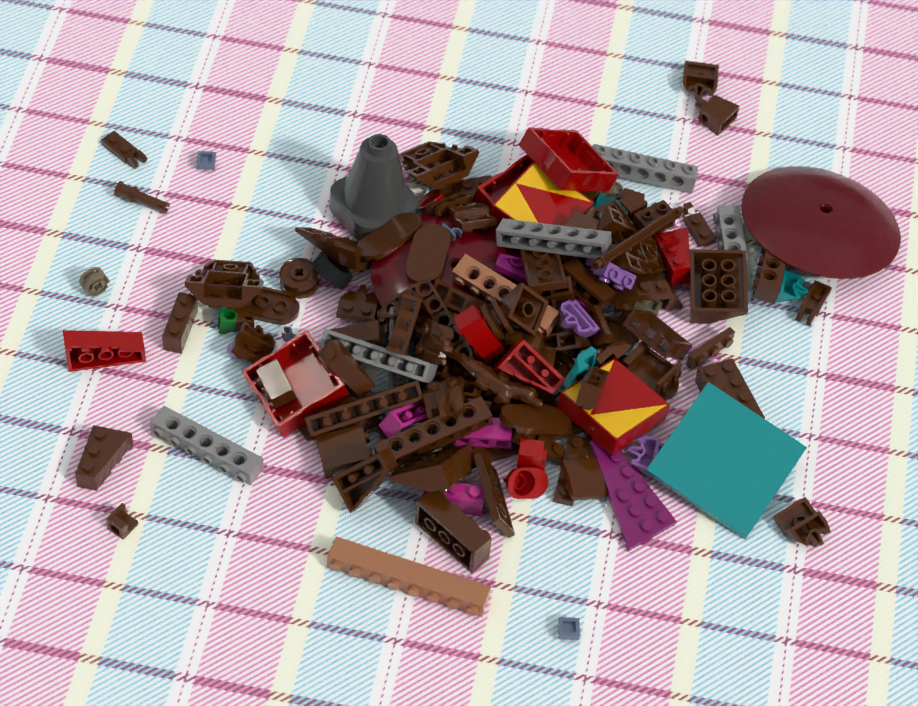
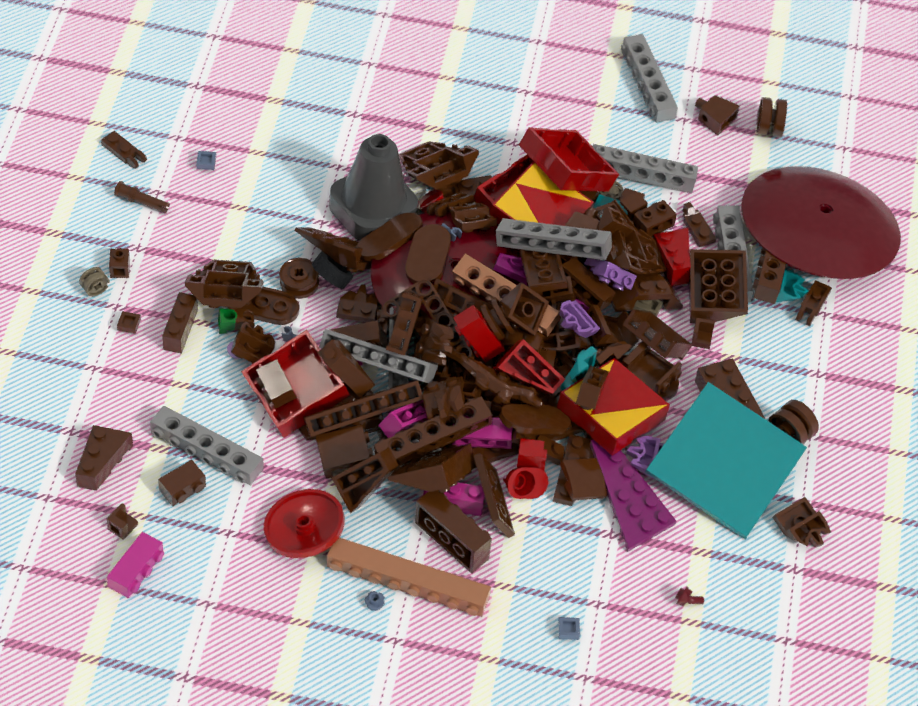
red wedge [63,330,146,372] -> none
reddish brown piece [592,206,684,270] -> none
reddish brown plate [682,60,719,100] -> none
reddish brown plate [686,327,735,370] -> none
none -> dark pink brick [106,532,164,599]
none -> reddish brown brick [109,248,130,278]
none -> reddish brown plate [117,311,141,334]
none -> reddish brown brick [158,459,206,507]
none -> red dish [264,489,345,558]
none -> sand blue plate [365,591,385,611]
none -> light grey brick [621,34,678,123]
none -> dark red plate [675,586,705,607]
none -> reddish brown panel [691,318,715,349]
none -> reddish brown wheel [756,97,787,138]
none -> reddish brown wheel [768,400,819,445]

